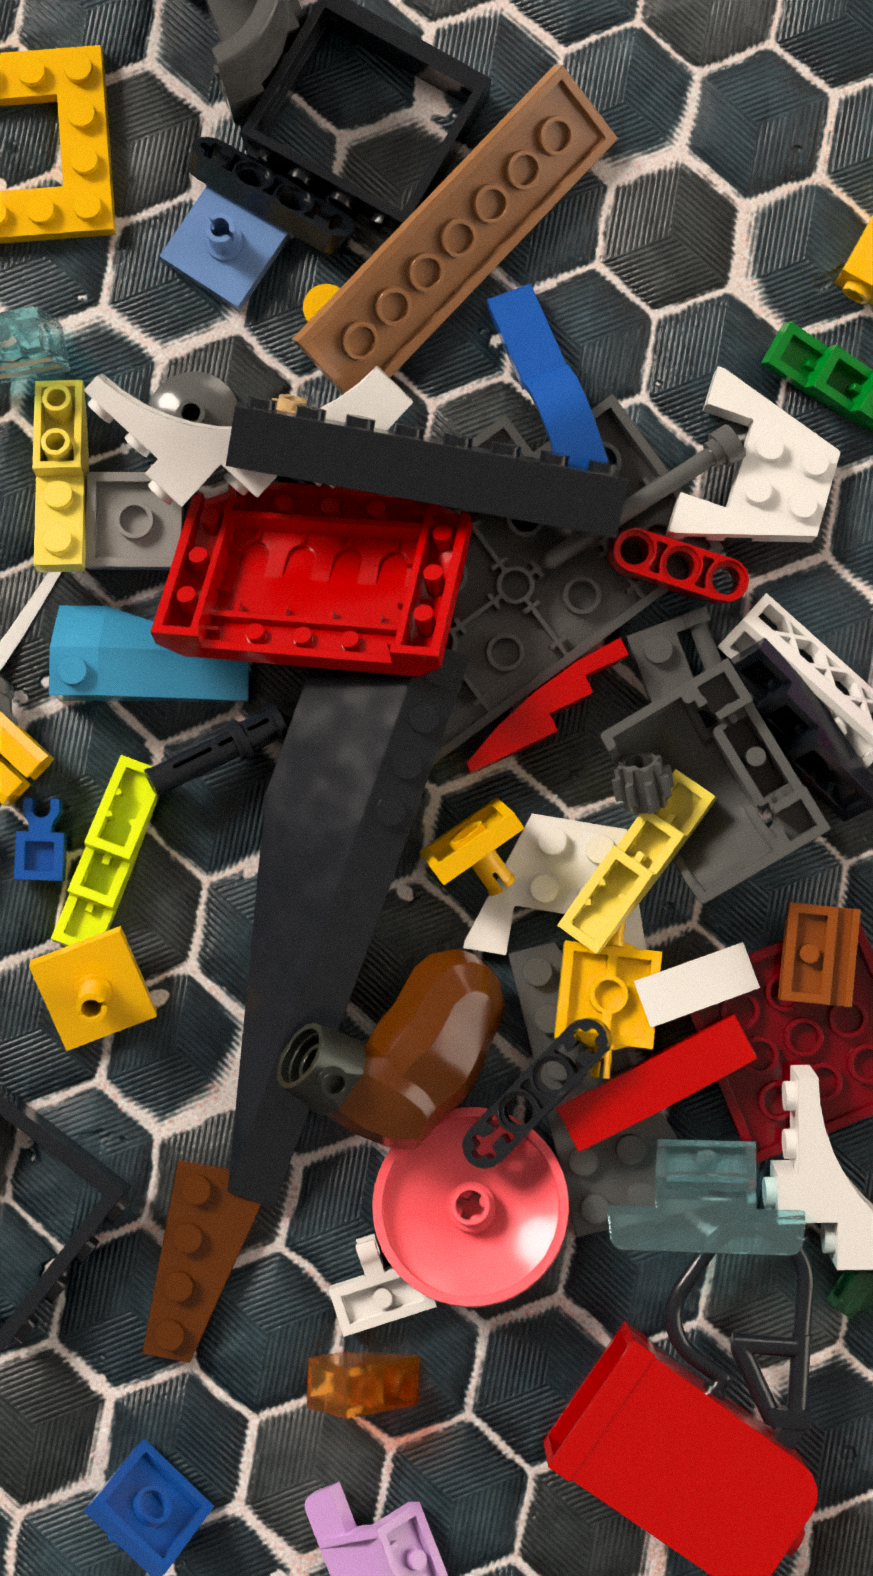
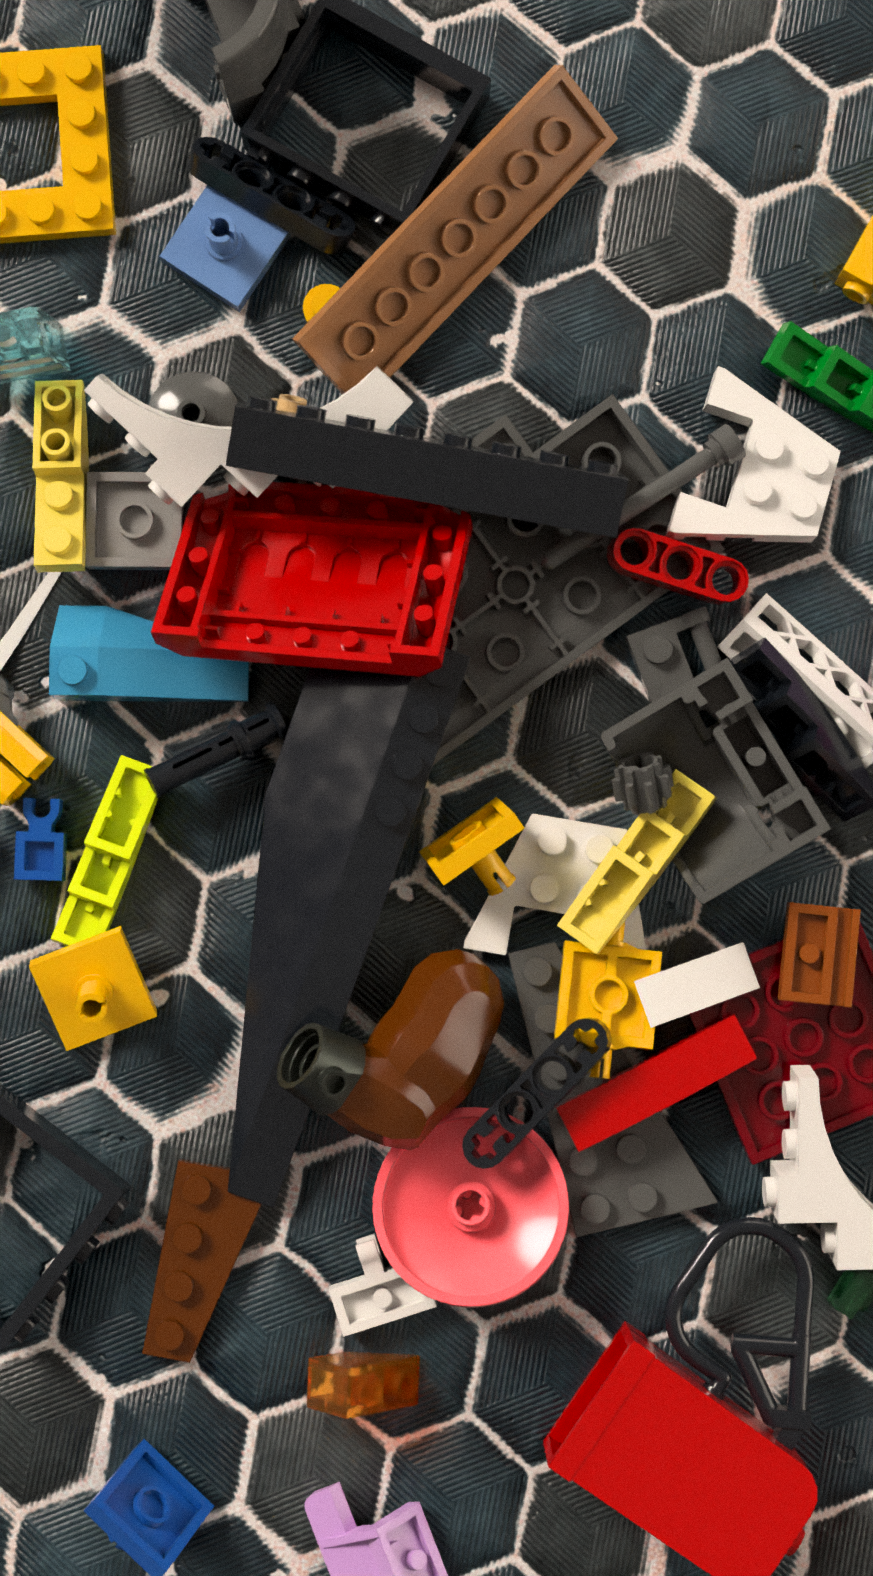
red slope [466,637,629,775] -> none
blue piece [487,283,609,468] -> none
clear light blue plate [608,1139,806,1256] -> none

